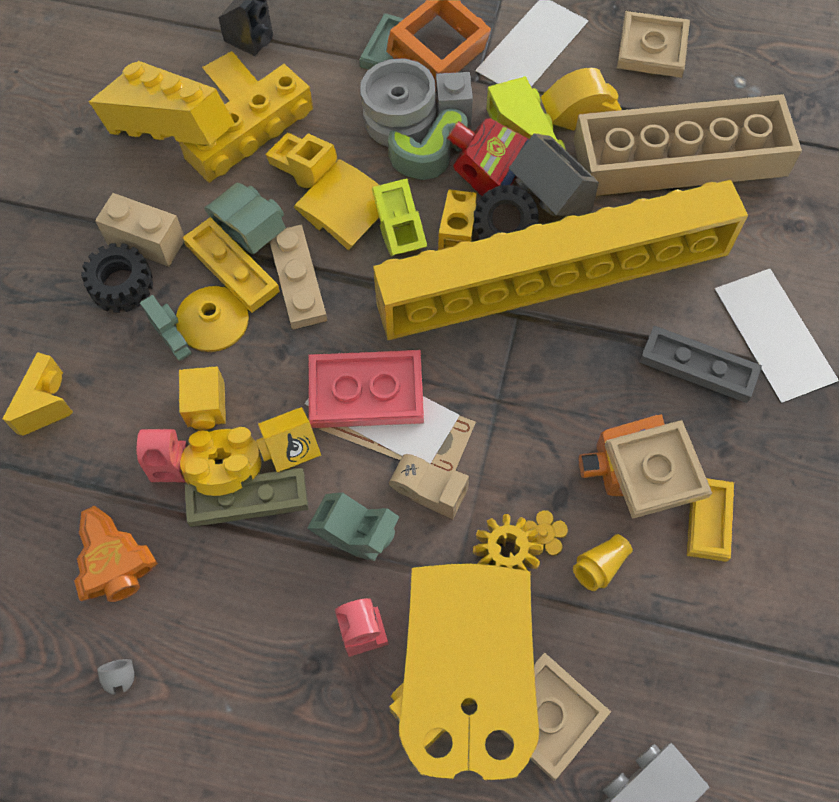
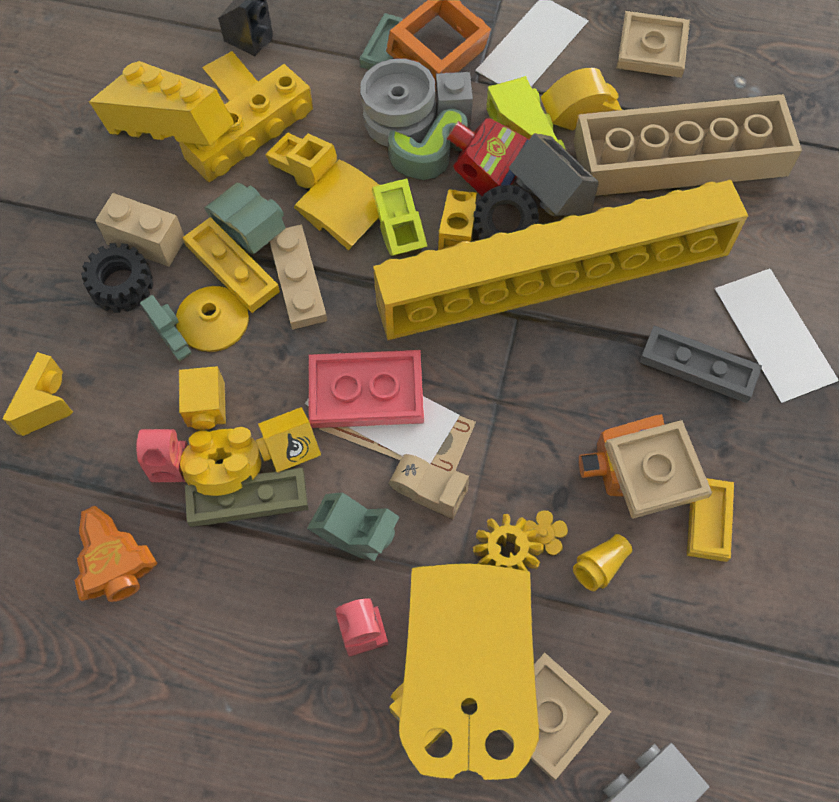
light grey hinge [97,659,134,695] -> none

